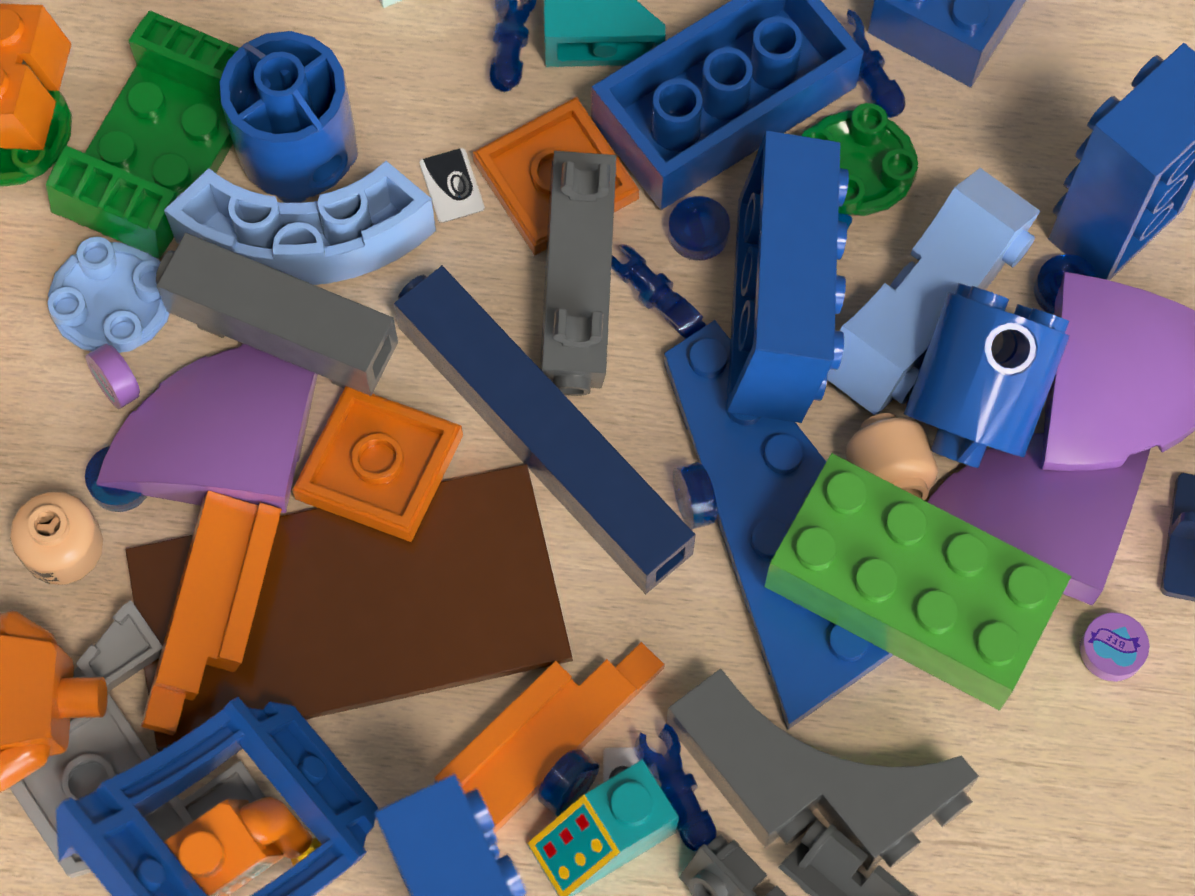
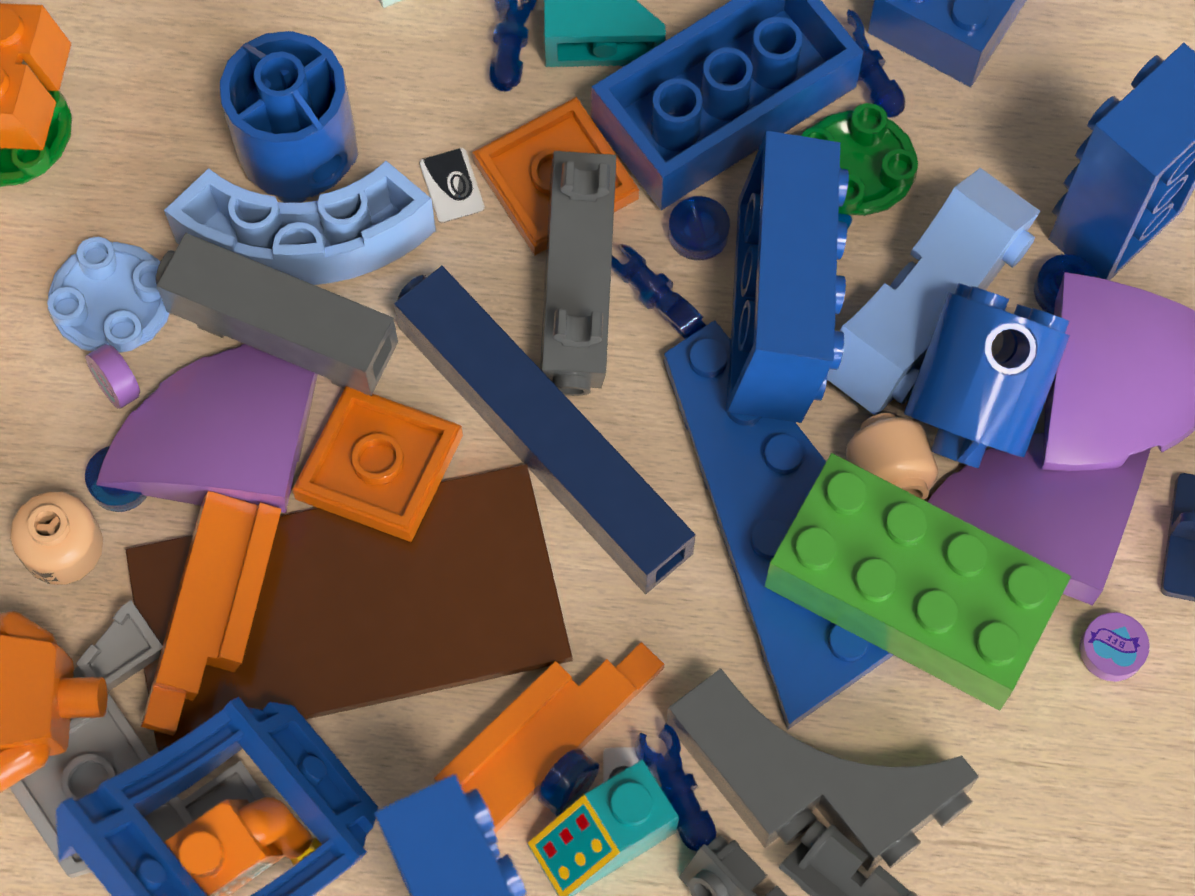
green plate [46,10,239,259] -> none
tile [673,462,717,530] -> none

